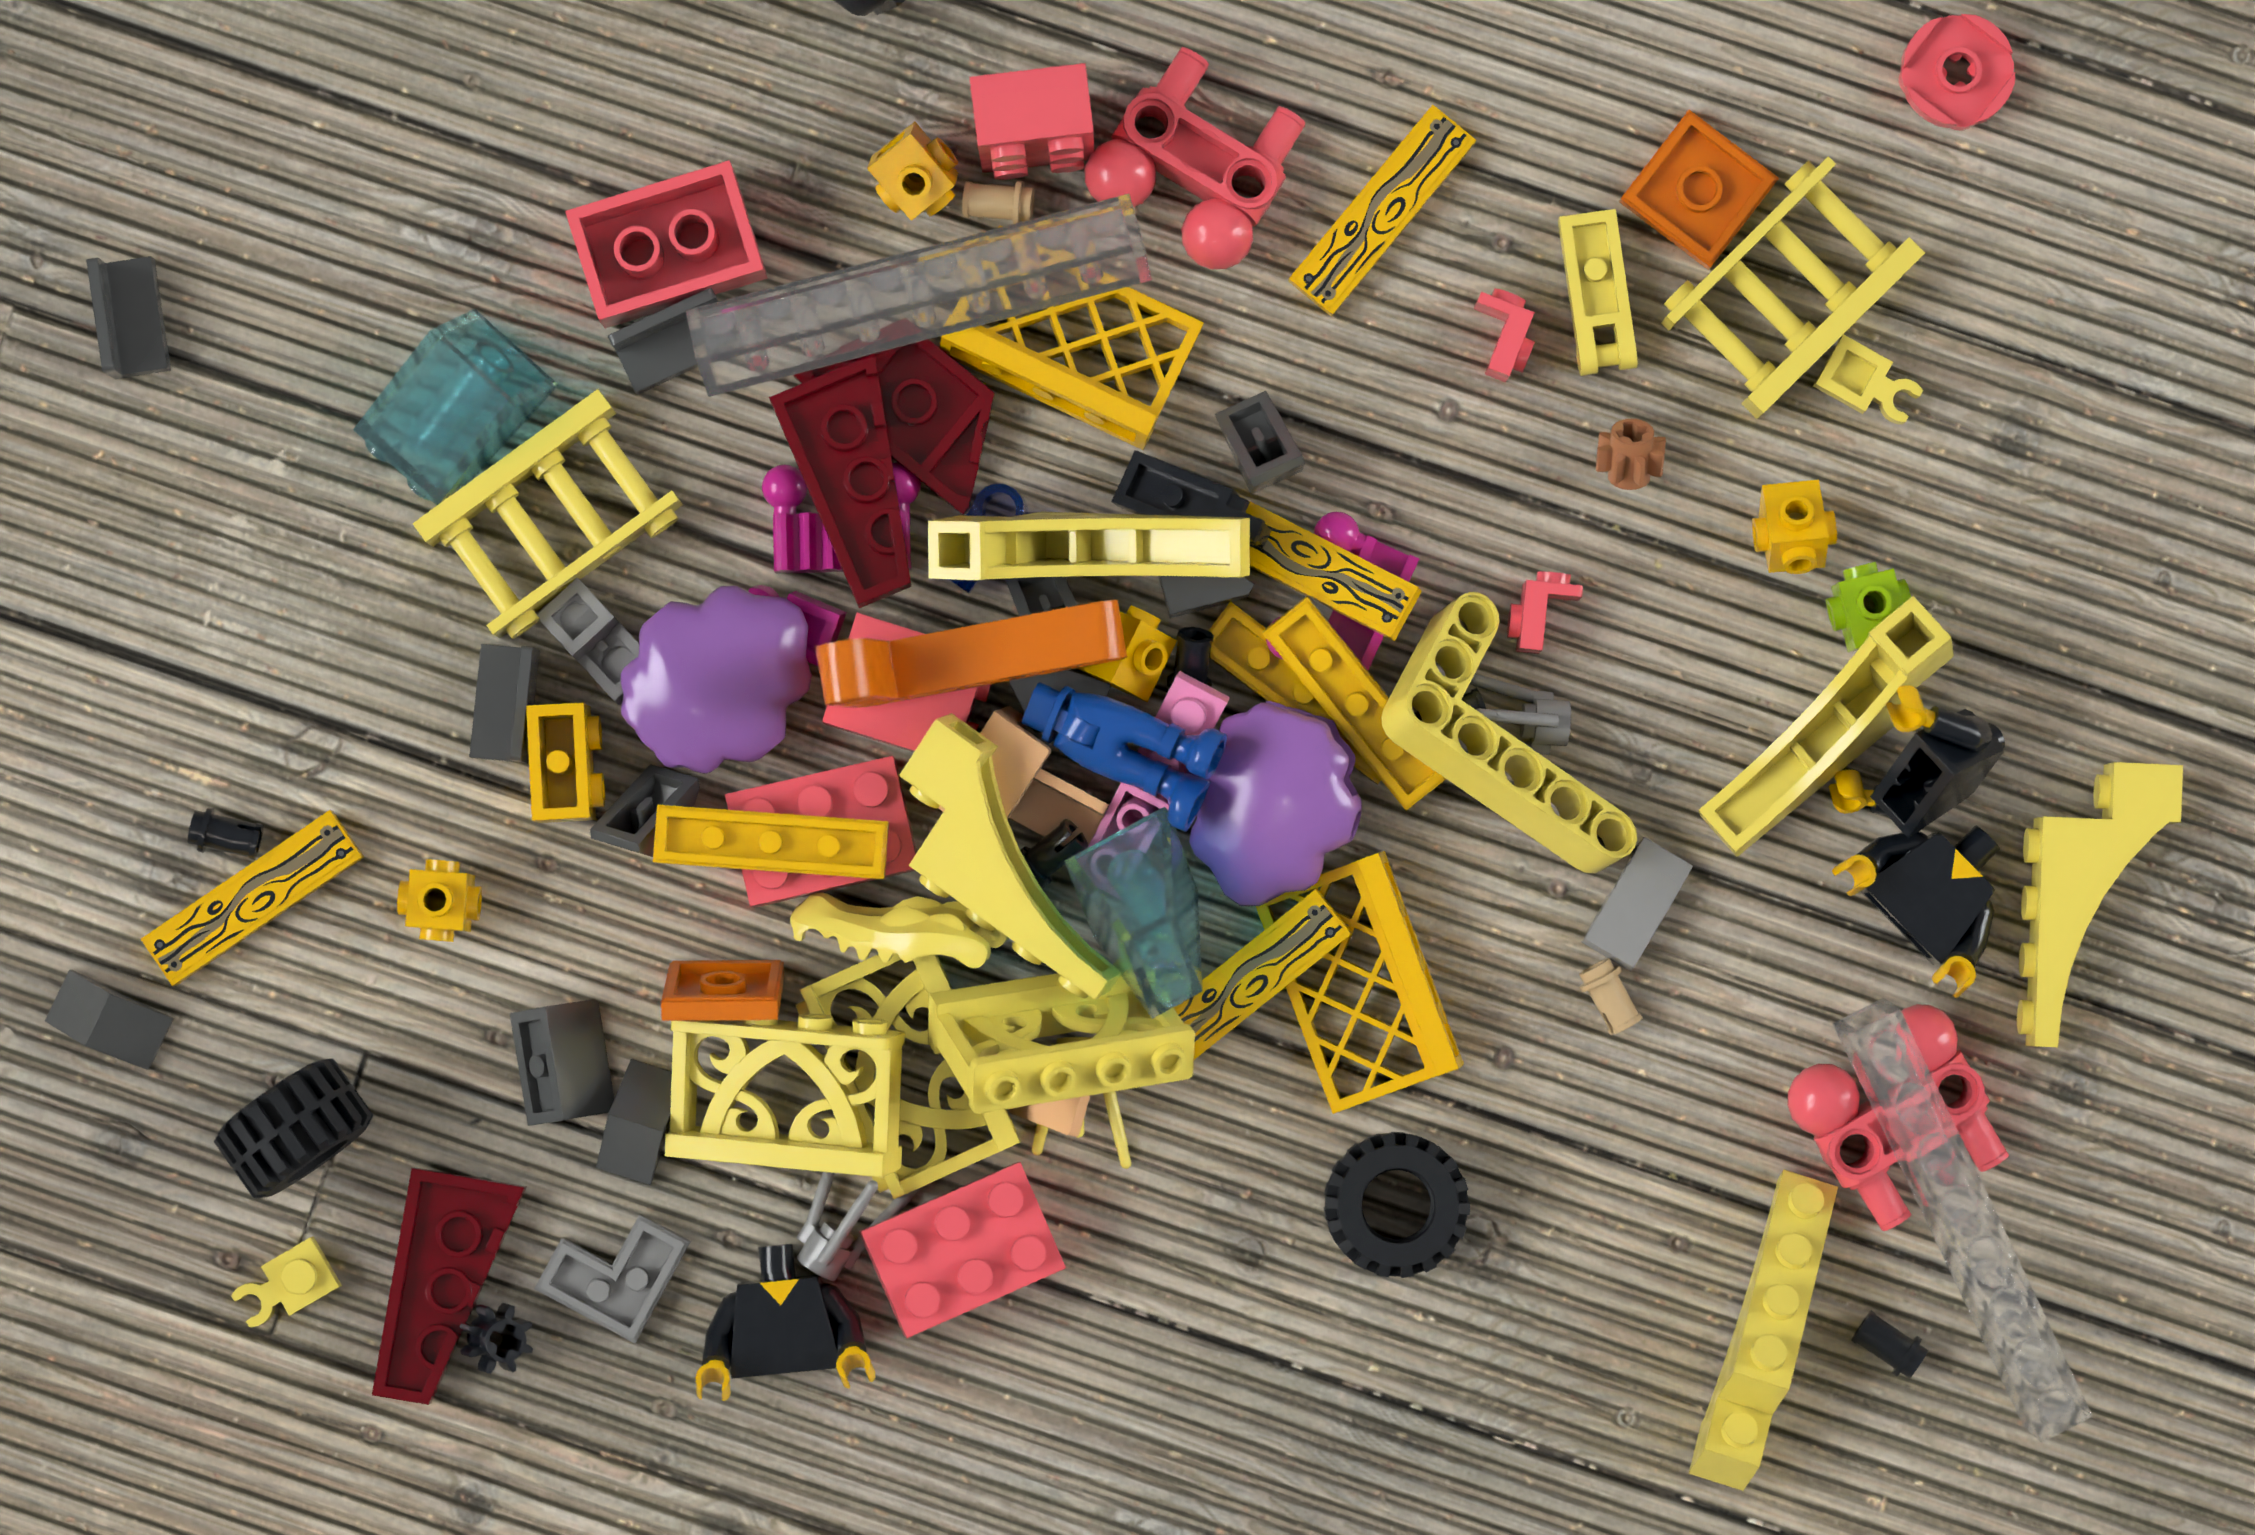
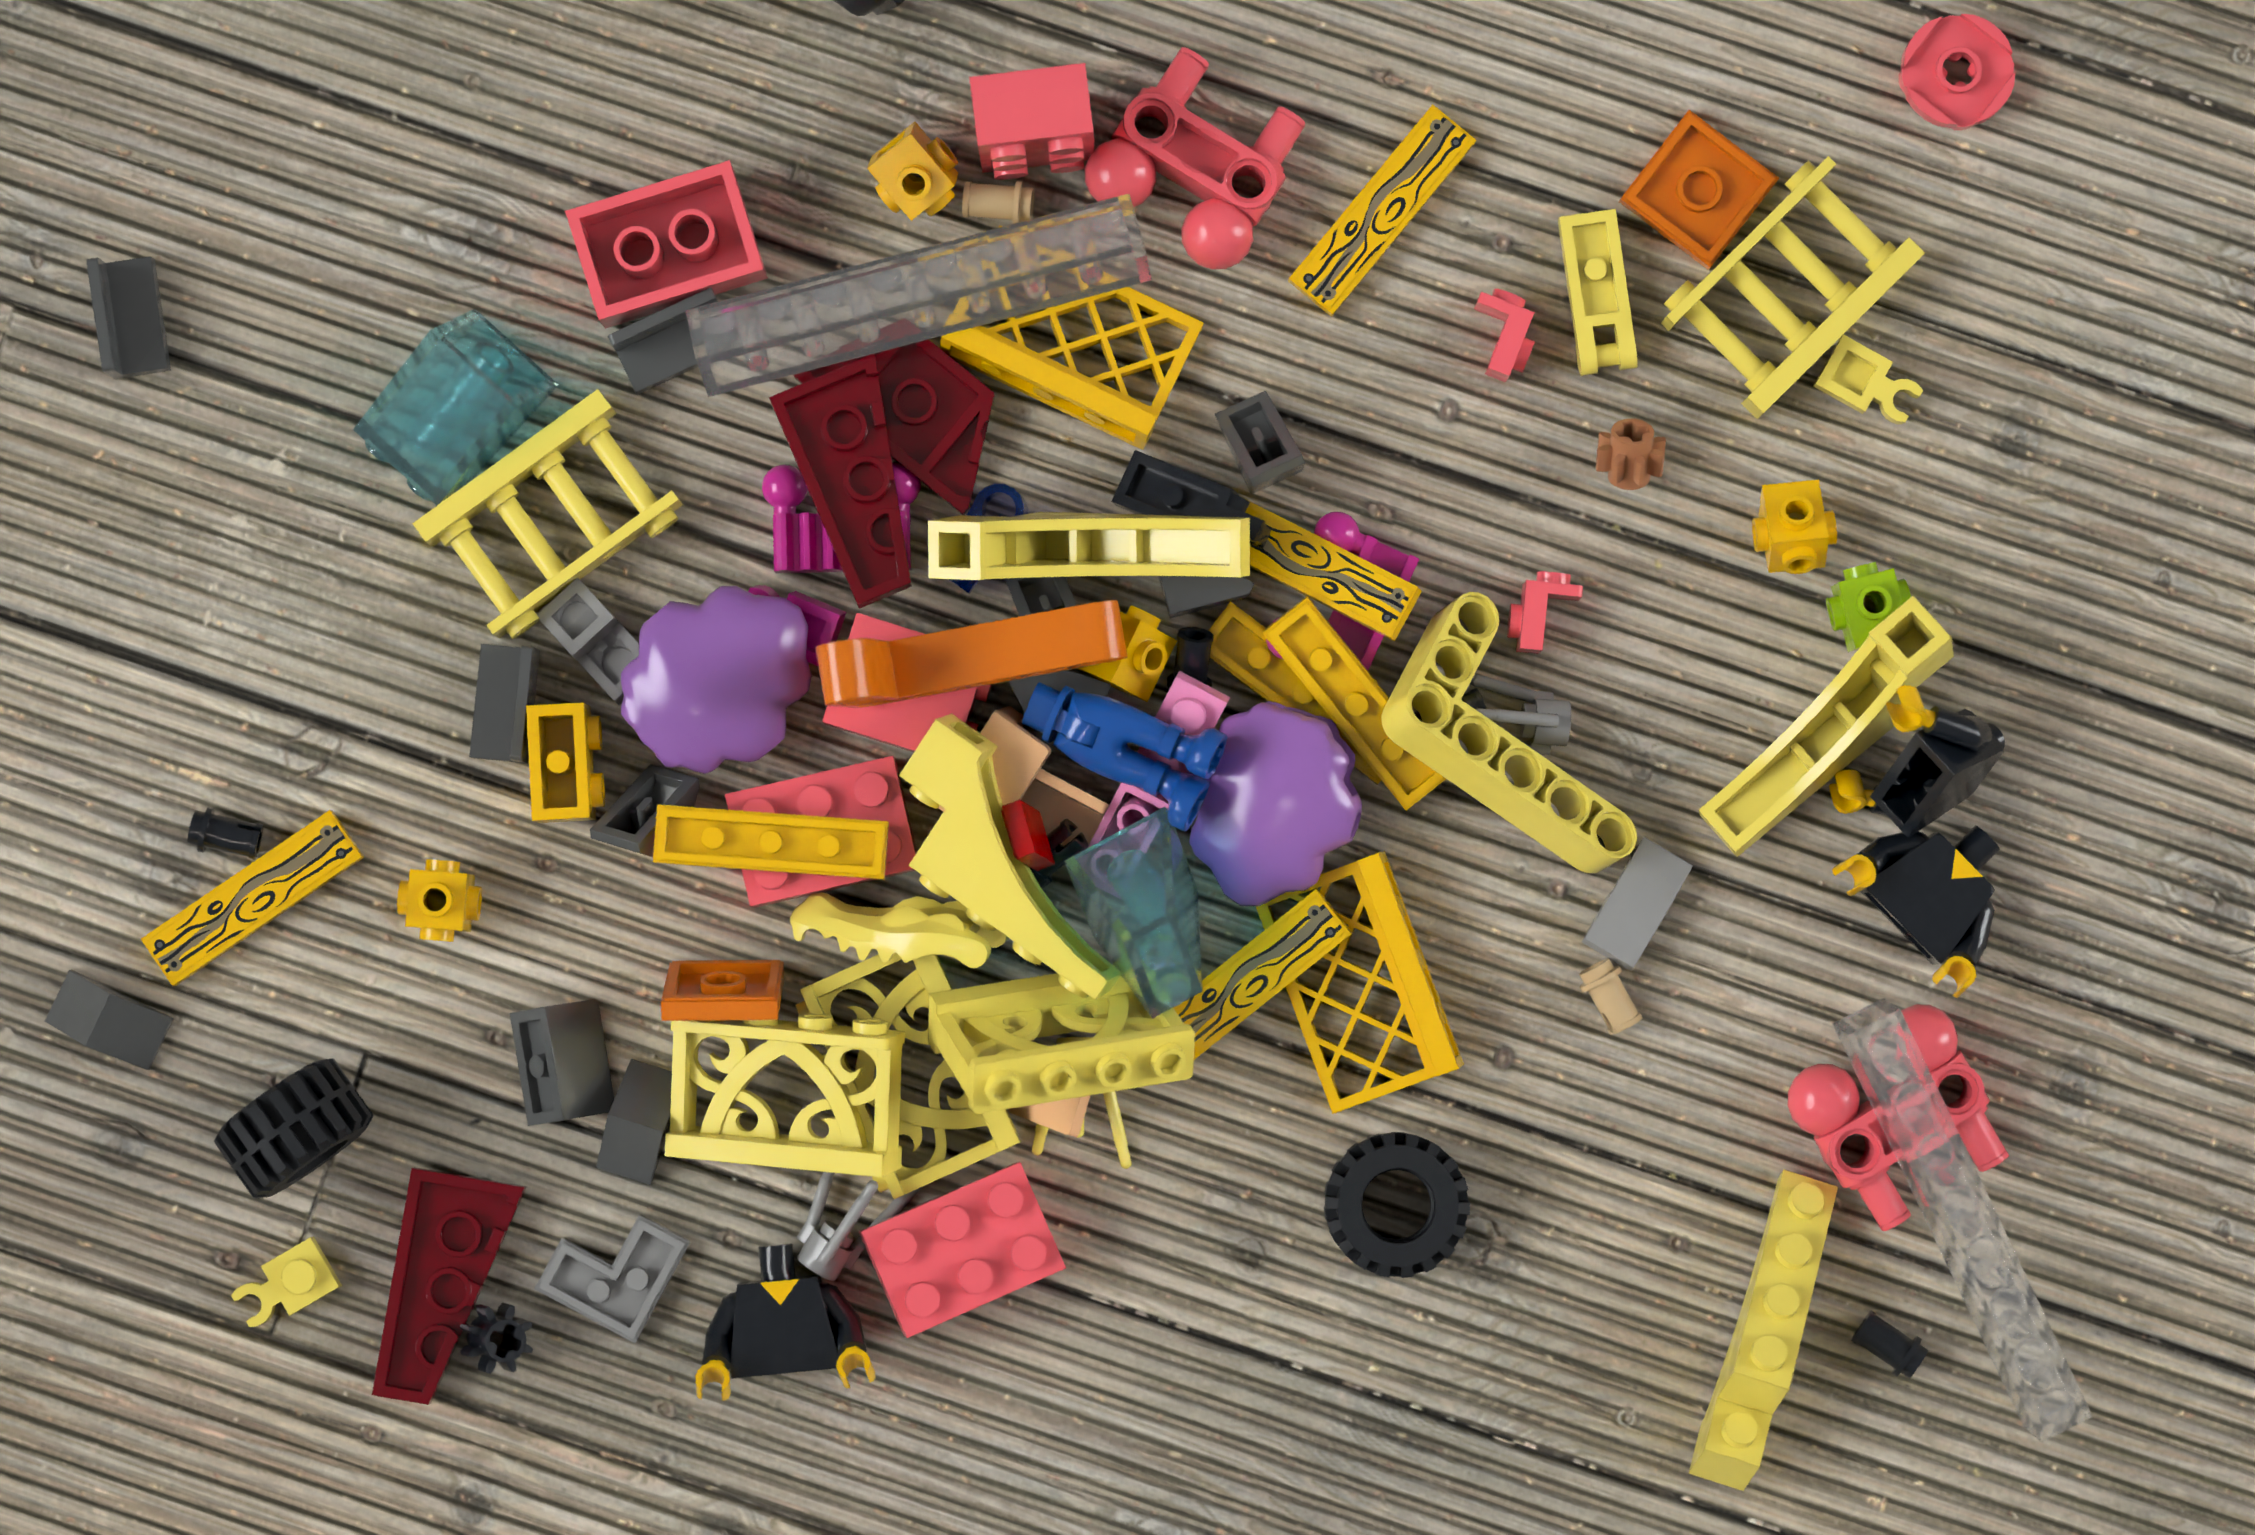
light yellow arch [2017,762,2183,1047] -> none
none -> red tile [1001,799,1055,871]

